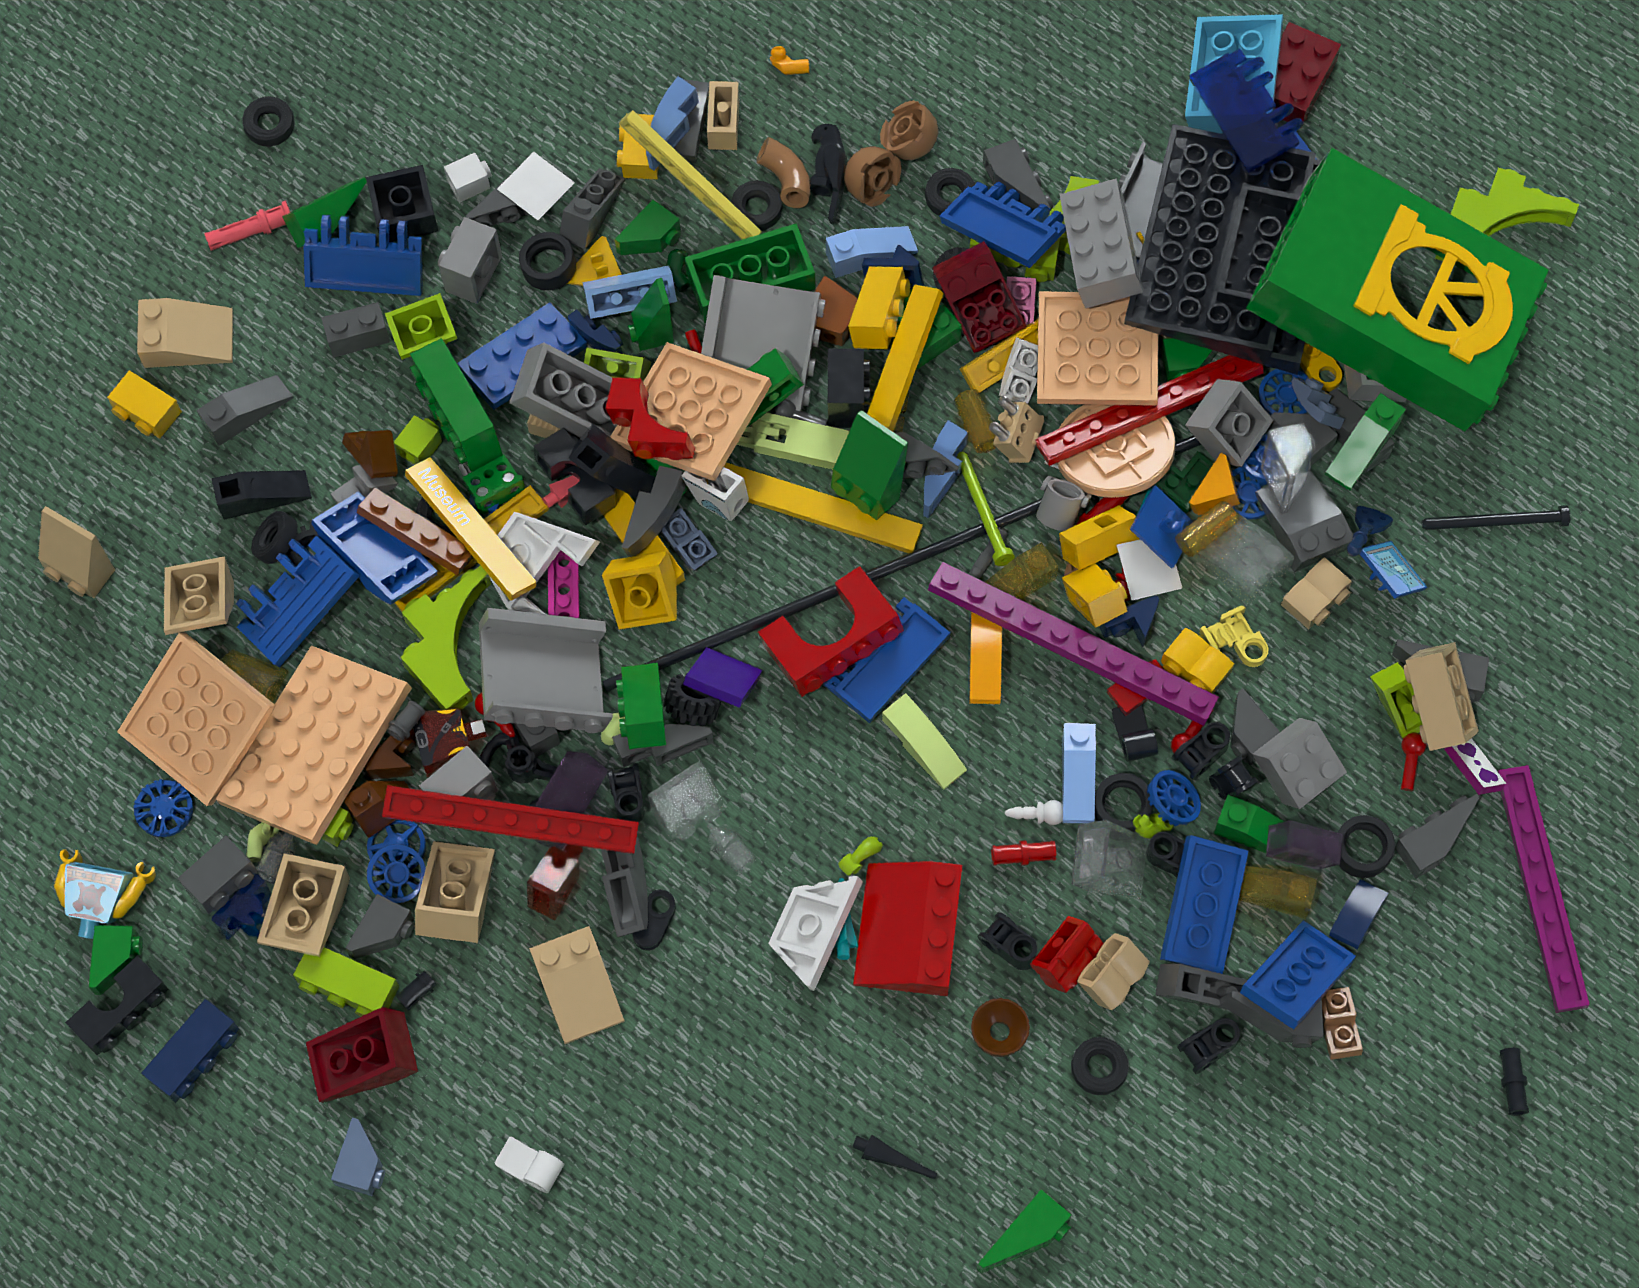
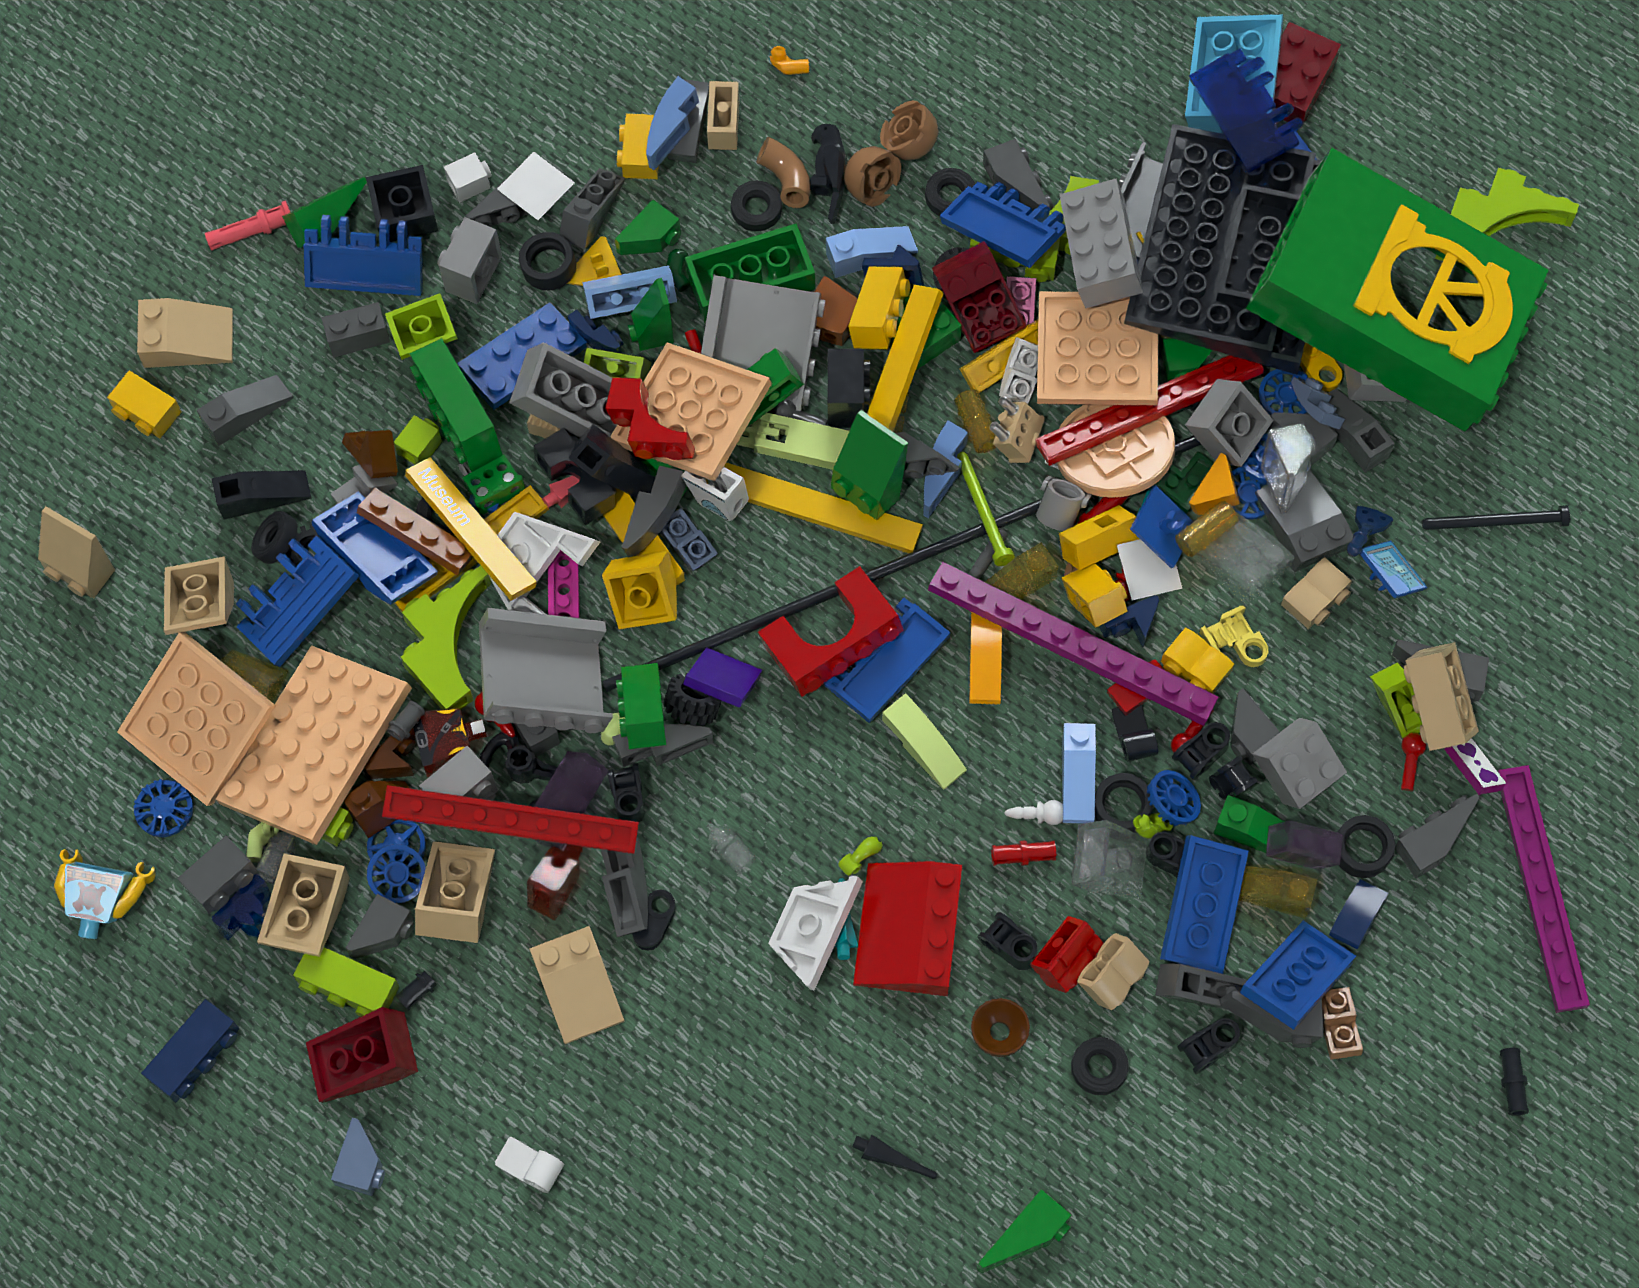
black arch [65,956,169,1056] -> none
green slope [89,926,143,995] -> none
black tyre [242,96,295,147] -> none
light yellow tile [619,110,762,240] -> none
clear slope [648,760,724,842] -> none
slope [1325,393,1406,491] -> none

